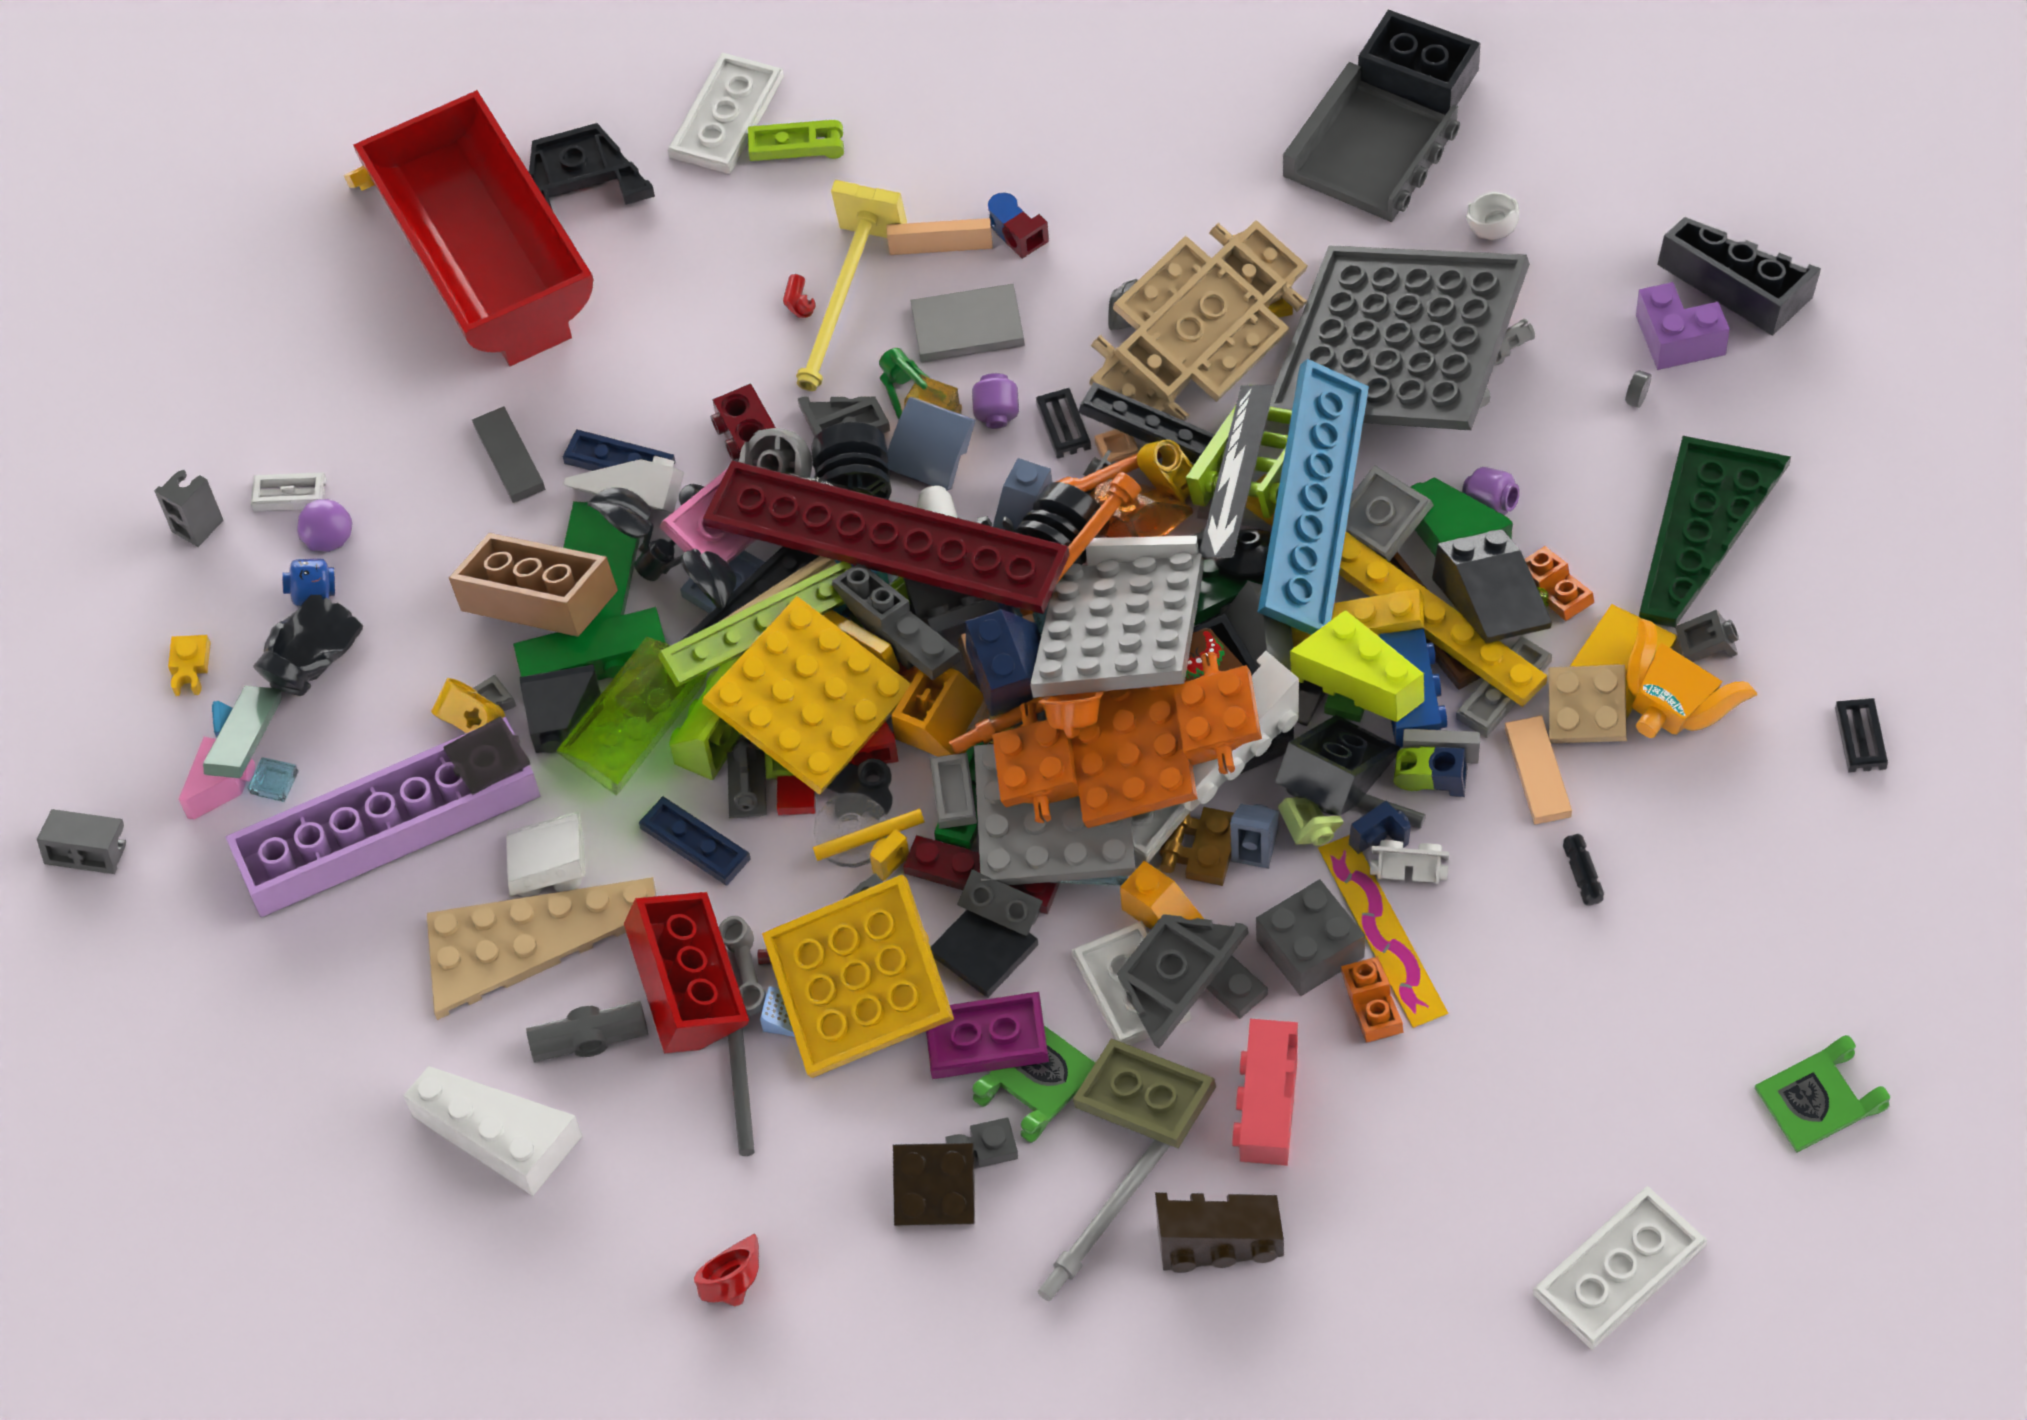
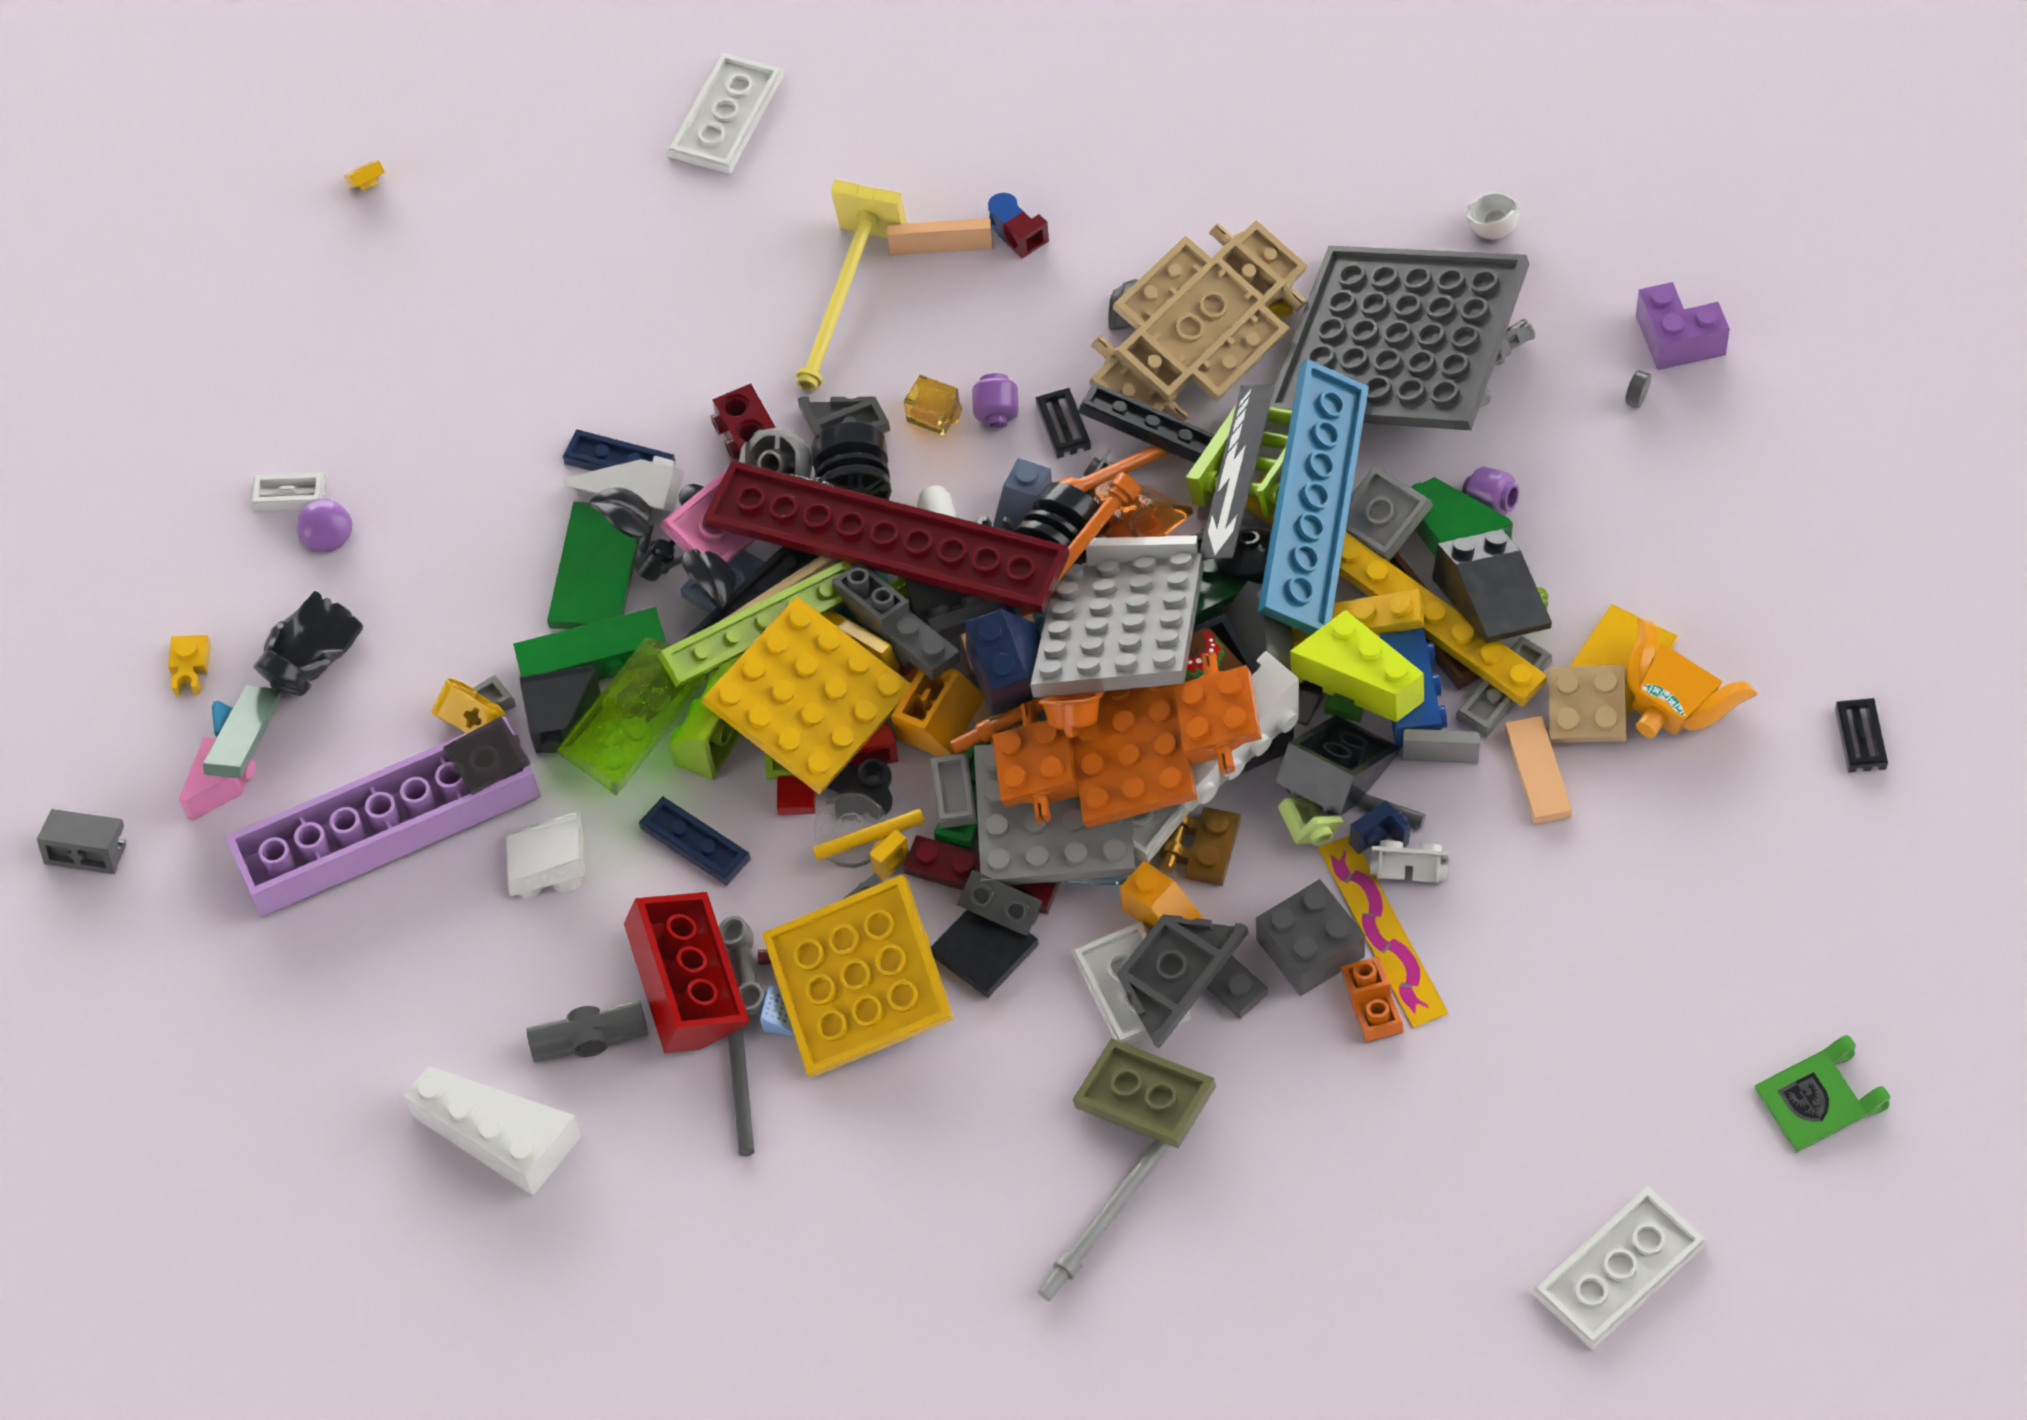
dark grey hinge [154,470,223,547] -> none
clear light blue tile [248,757,299,802] -> none
blue head [282,558,335,606] -> none
red piece [353,90,594,367] -> none
tan wing [427,877,656,1020] -> none
medium nougat brick [449,533,618,637] -> none
dark grey tile [472,406,546,503] -> none
black wing [529,123,655,210] -> none
red piece [694,1233,759,1307] -> none
dark grey hinge [727,739,767,819] -> none
lime plate [748,120,844,161] -> none
red arm [783,274,816,318] -> none
green plant [879,348,952,419] -> none
sand blue slope [887,397,976,491] -> none
dark brown plate [893,1143,975,1226] -> none
light grey tile [910,284,1025,362] -> none
magenta tile [926,991,1049,1080] -> none
dark grey plate [945,1117,1018,1168] -> none
bright green flag [972,1025,1095,1143] -> none
light nougat tile [1094,429,1139,463] -> none
yellow piece [1137,439,1194,509] -> none
dark brown wedge [1155,1192,1284,1273] -> none
sand blue slope [1230,804,1278,869] -> none
coral wedge [1232,1018,1298,1166] -> none
dark grey panel [1283,62,1460,222] -> none
black brick [1358,9,1481,115] -> none
leg [1393,747,1468,797] -> none
orange slope [1525,546,1595,621] -> none
black axle [1563,834,1604,906] -> none
dark green wing [1639,436,1791,628] -> none
black wedge [1657,217,1821,336] -> none
dark grey bracket [1675,610,1739,662] -> none

